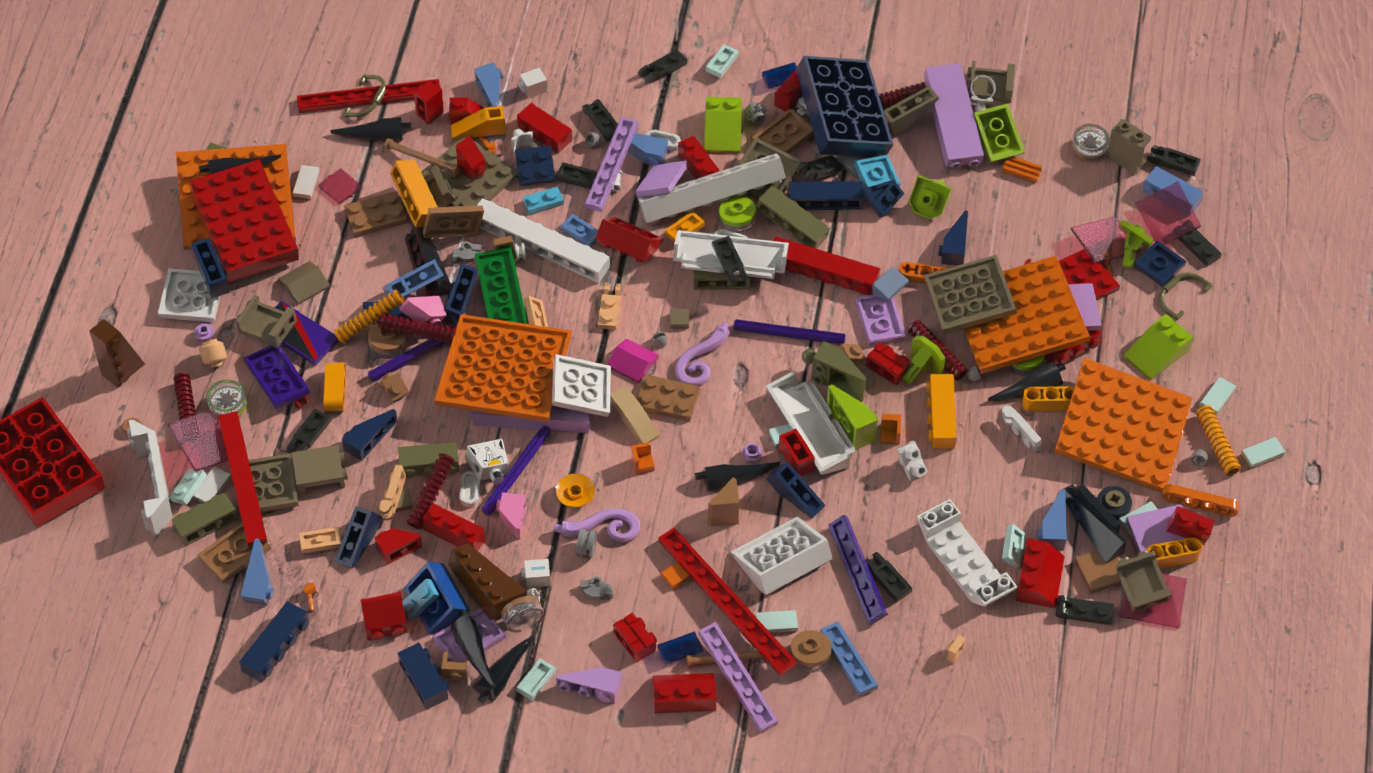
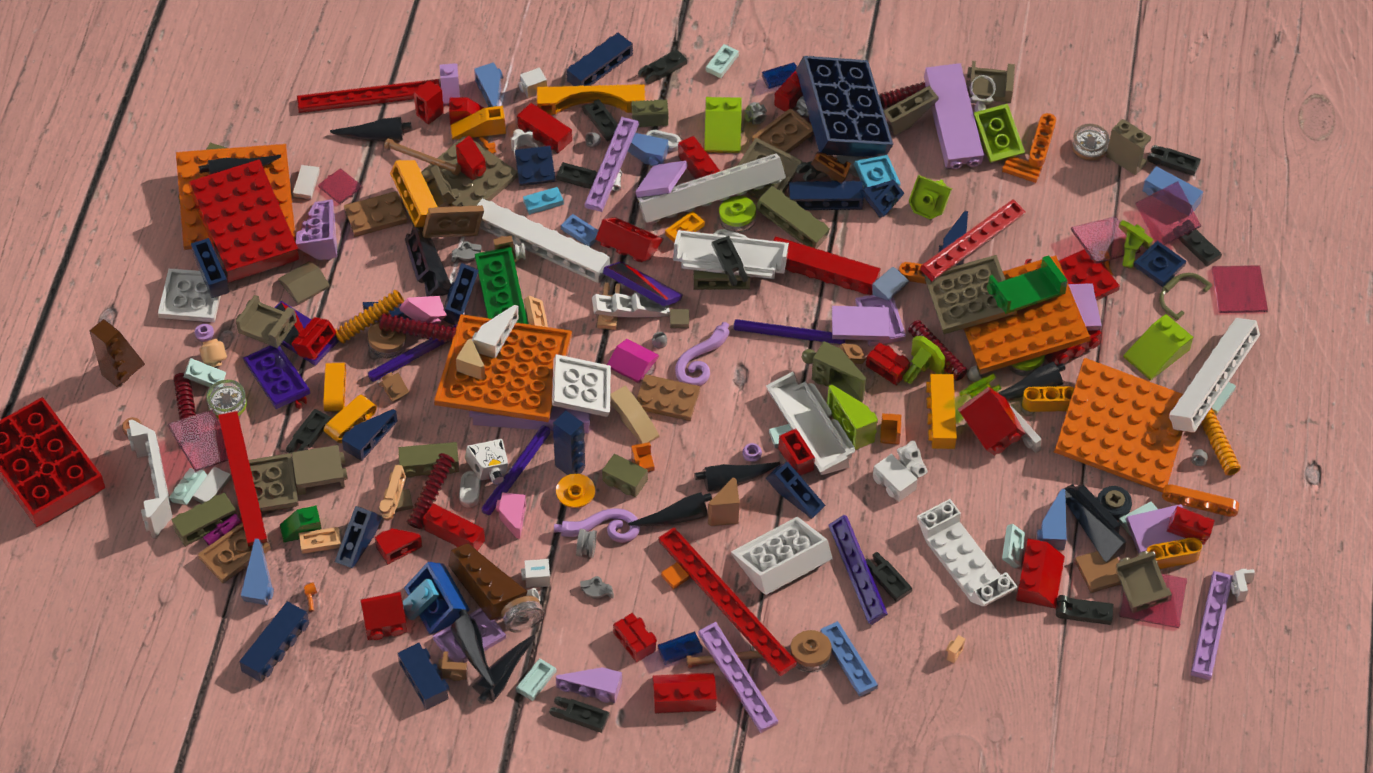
olive piece [344,75,386,117] -> none
medium blue slope [382,259,444,298] -> none
light aqua tile [756,610,798,633] -> none
light aqua tile [1241,437,1286,468] -> none
none -> light aqua plate [184,358,226,389]
none -> magenta pin [202,514,242,546]
none -> green slope [279,505,322,543]
none -> red brick [292,317,336,360]
none -> lavender wedge [296,199,337,260]
none -> light orange beam [324,395,377,444]
none -> lavender slope [439,63,460,106]
none -> tan slope [456,339,485,380]
none -> white slope [472,305,519,358]
none -> light orange arch [537,84,645,115]
none -> pearl dark grey hinge [549,696,610,733]
none -> dark blue brick [553,410,586,475]
none -> dark blue brick [567,32,633,86]
none -> white slope [592,292,670,317]
none -> dark purple tile [602,261,683,307]
none -> olive brick [602,453,648,497]
none -> black piece [628,492,712,526]
none -> olive brick [632,99,669,127]
none -> reddish brown wing [811,151,851,184]
none -> lavender tile [832,306,890,341]
none -> white brick [873,454,918,502]
none -> red tile [919,199,1026,282]
none -> red slope [958,387,1026,456]
none -> clear neon green wheel [959,374,1002,402]
none -> green panel [987,255,1068,314]
none -> orange beam [1028,113,1056,167]
none -> white brick [1169,318,1260,432]
none -> lavender tile [1191,571,1233,680]
none -> clear pink piece [1211,265,1268,313]
none -> white bracket [1231,569,1255,602]

